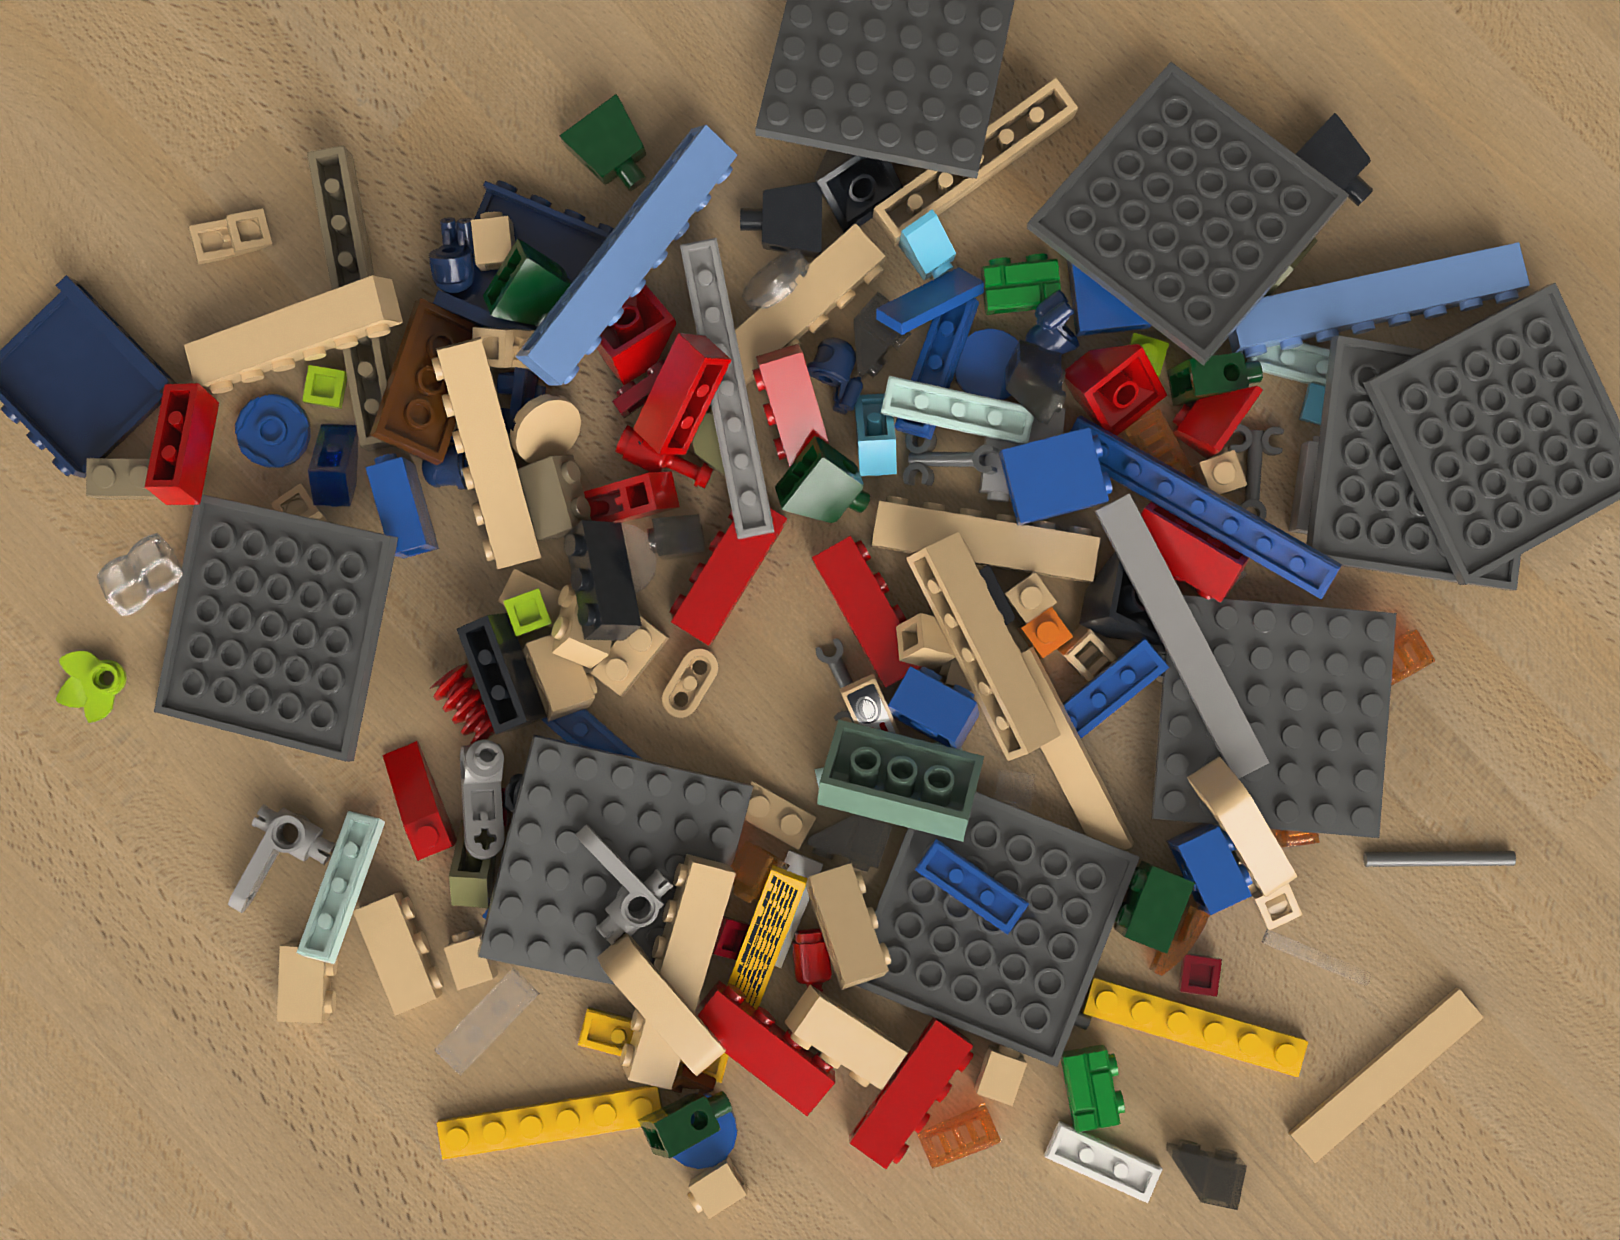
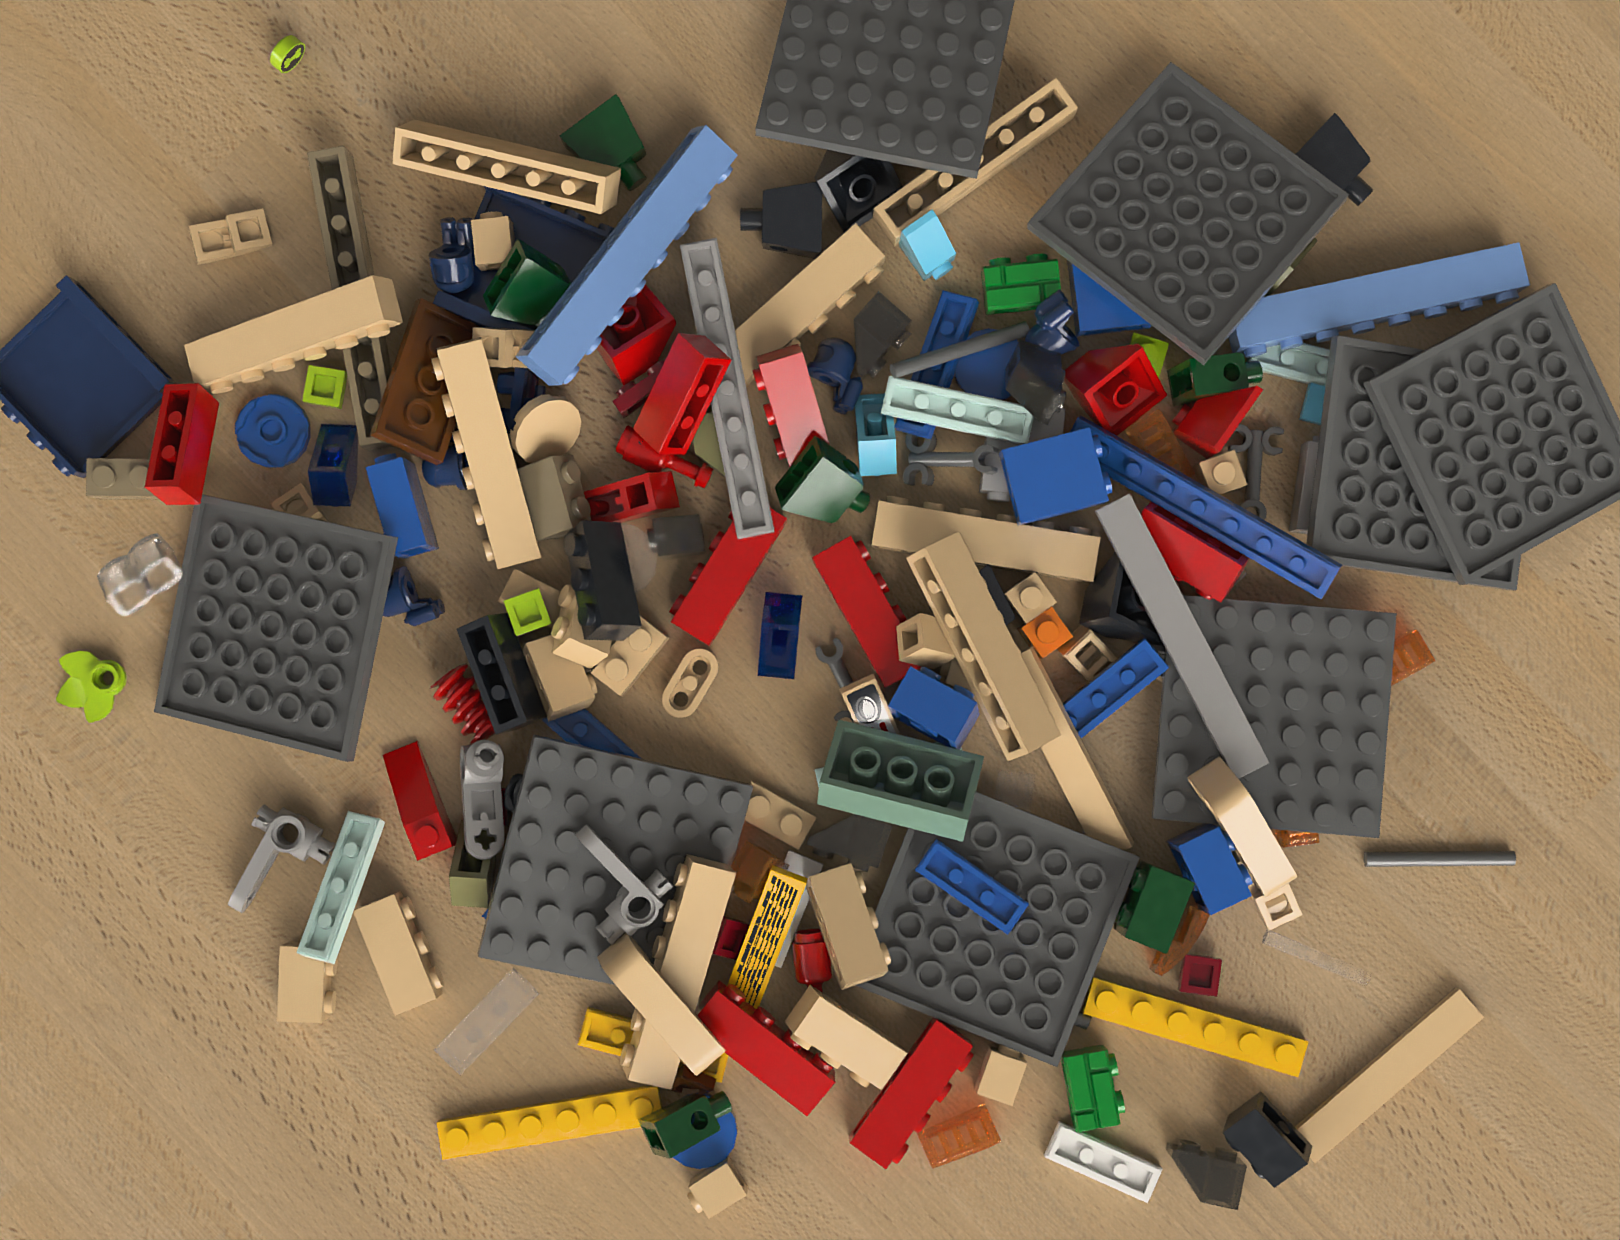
tan brick [444,929,498,991] -> none
clear tile [742,250,809,310] -> none
blue tile [876,267,984,335] -> none
none -> lime tile [270,35,305,73]
none -> dark blue piece [383,566,445,626]
none -> tan brick [392,119,621,214]
none -> clear blue slope [758,592,803,679]
none -> dark grey bar [890,321,1029,379]
none -> black brick [1222,1091,1313,1188]

